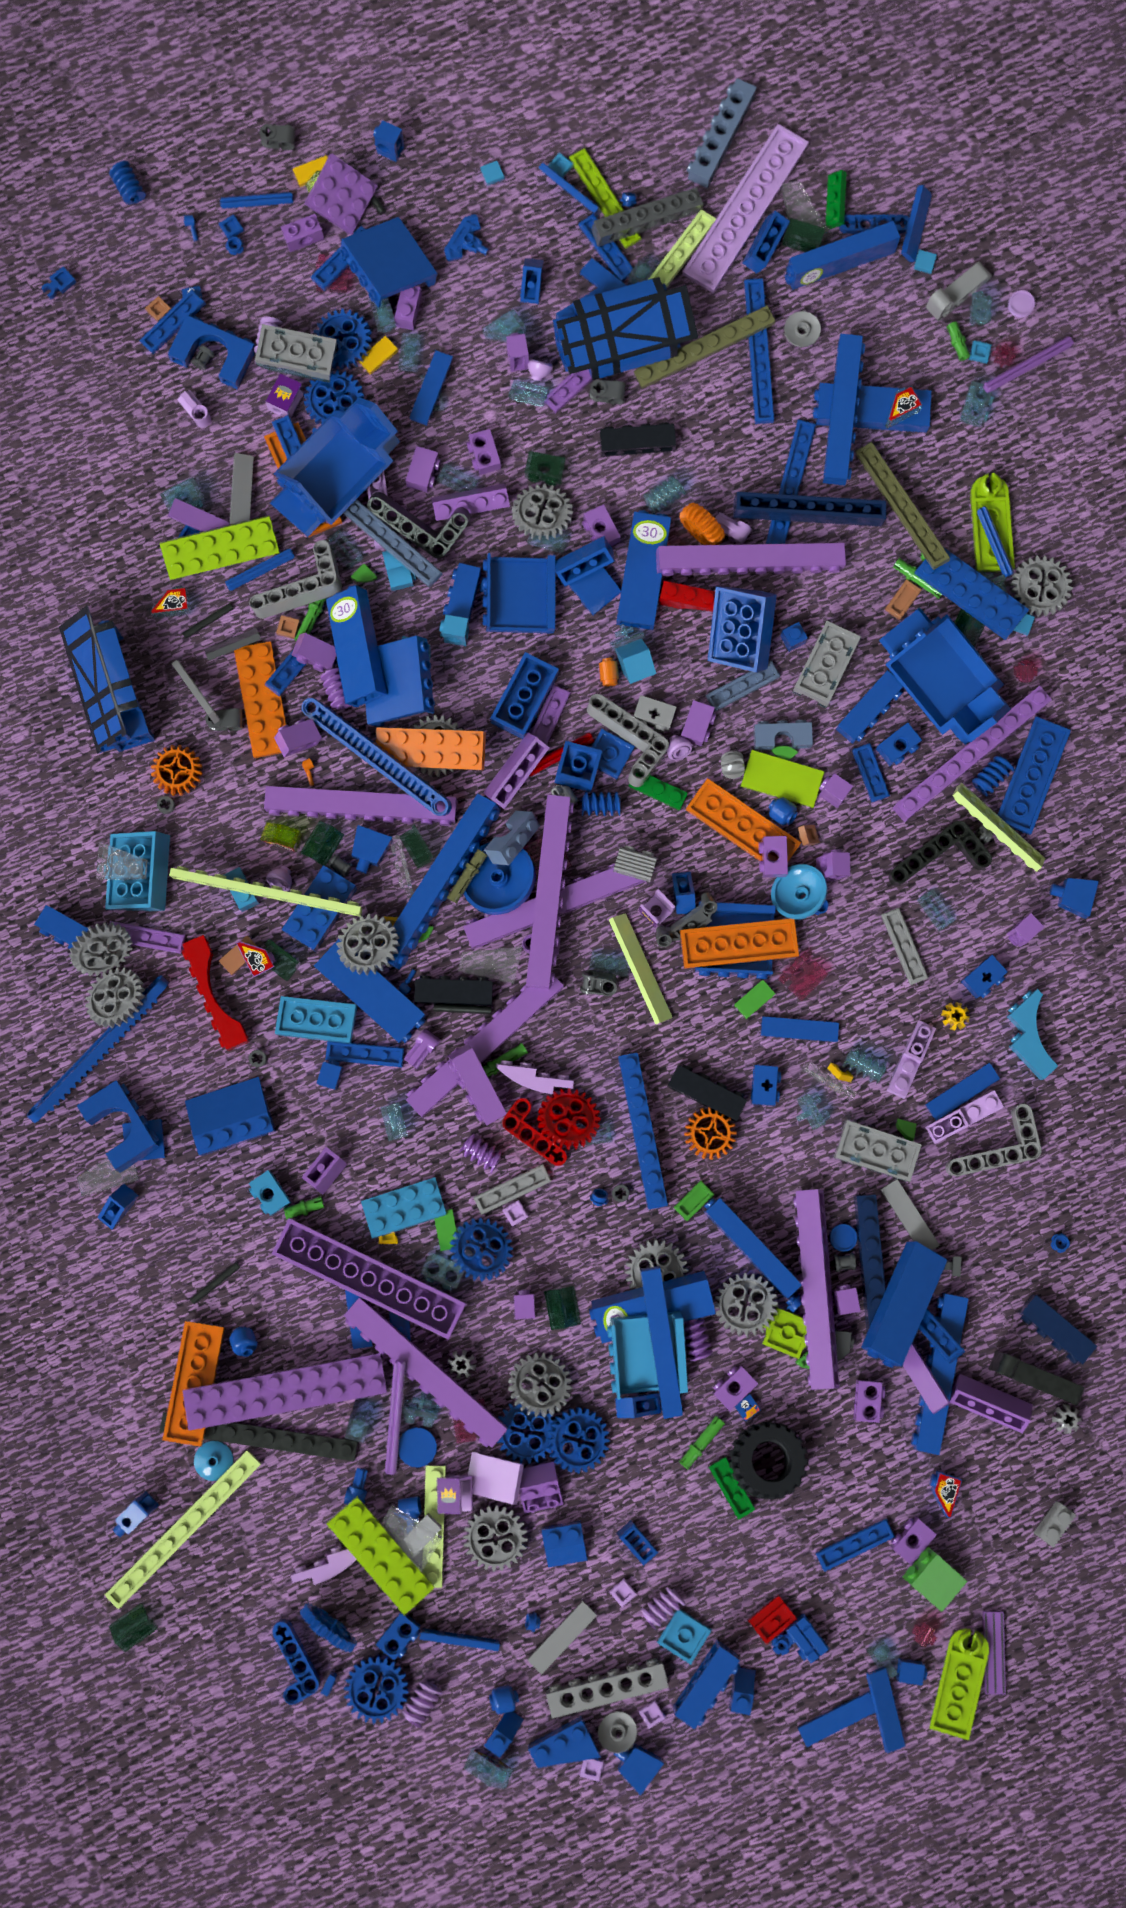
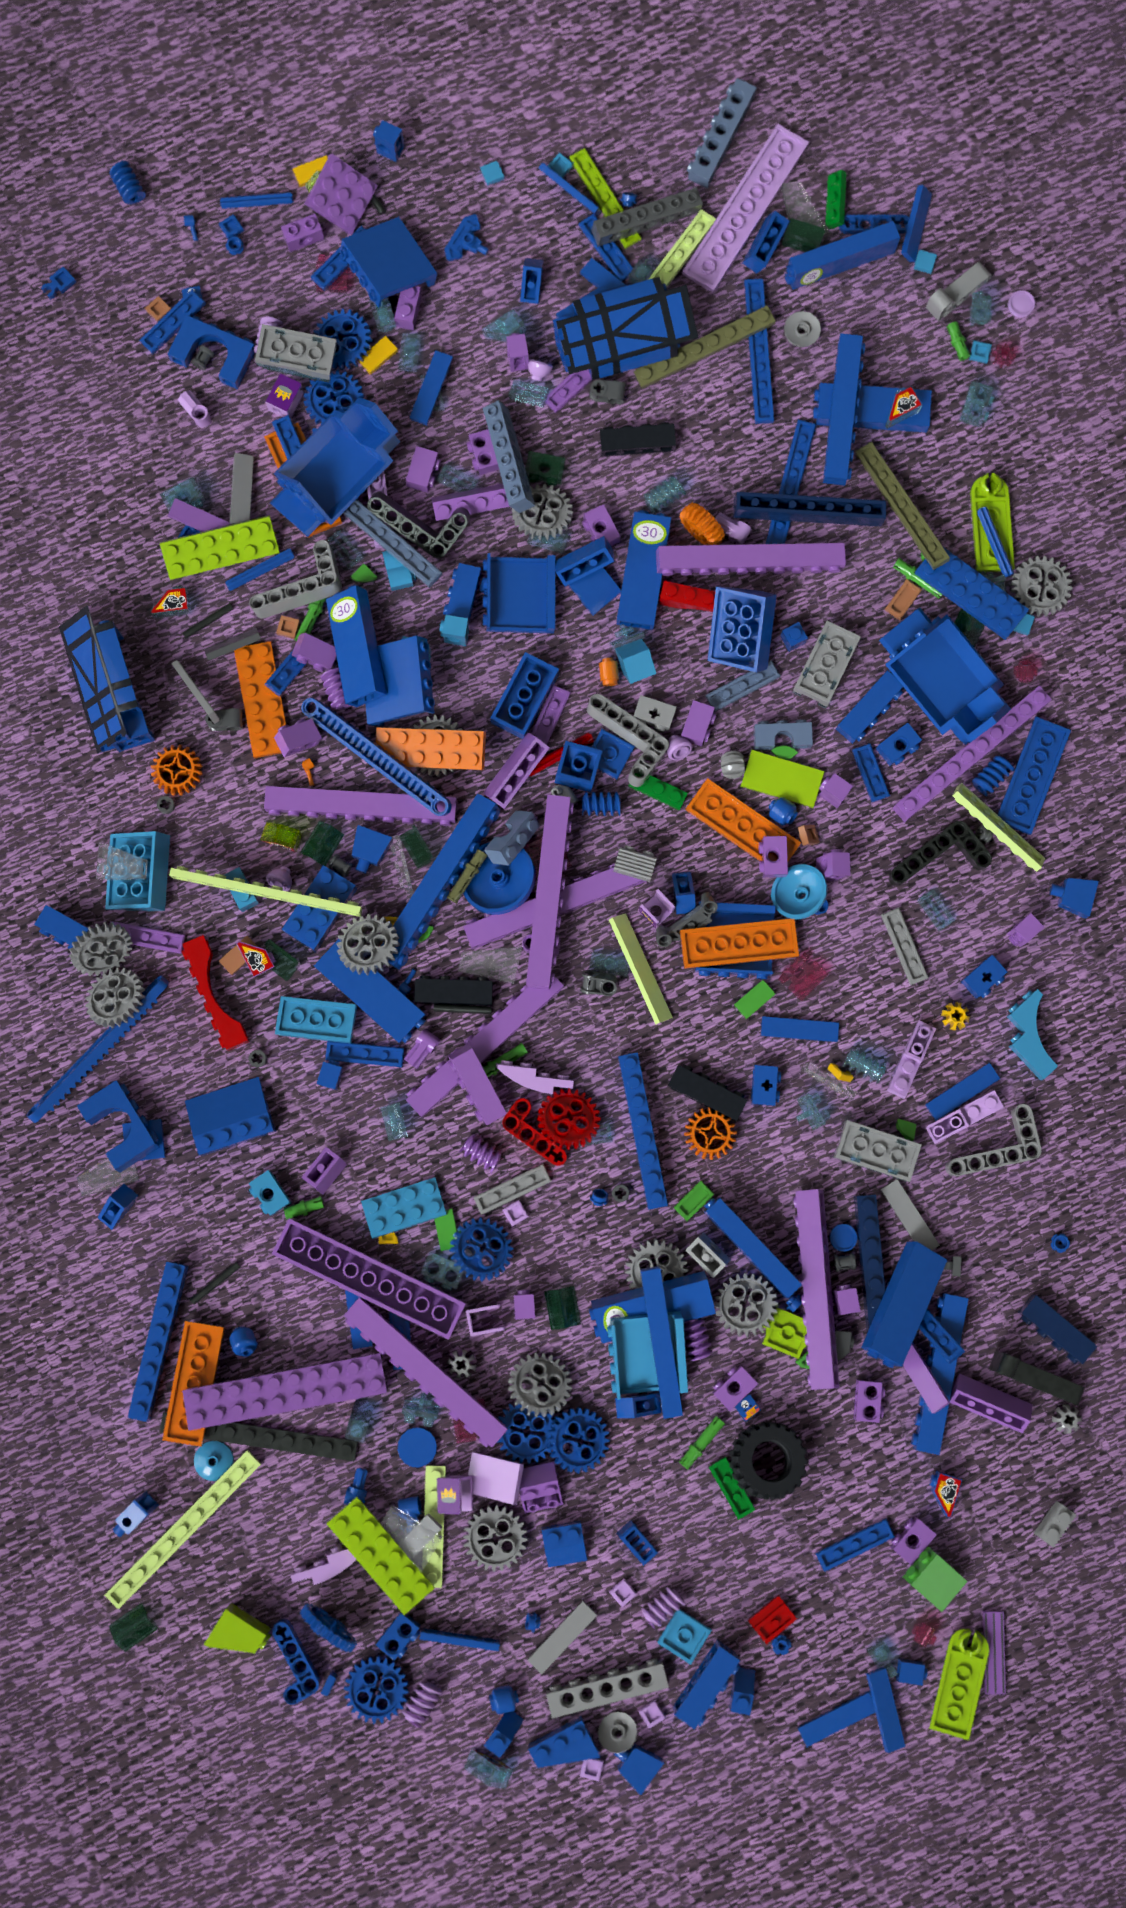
dark grey piece [259,124,296,150] -> none
medium lavender axle [385,1360,406,1475] -> none
blue brick [785,1613,830,1663] -> none
medium lavender axle [983,336,1074,393] -> none
none -> blue brick [127,1261,189,1422]
none -> lime slope [204,1603,271,1653]
none -> lavender piece [466,1303,505,1337]
none -> sand blue brick [483,400,535,513]
none -> light grey brick [685,1232,731,1278]

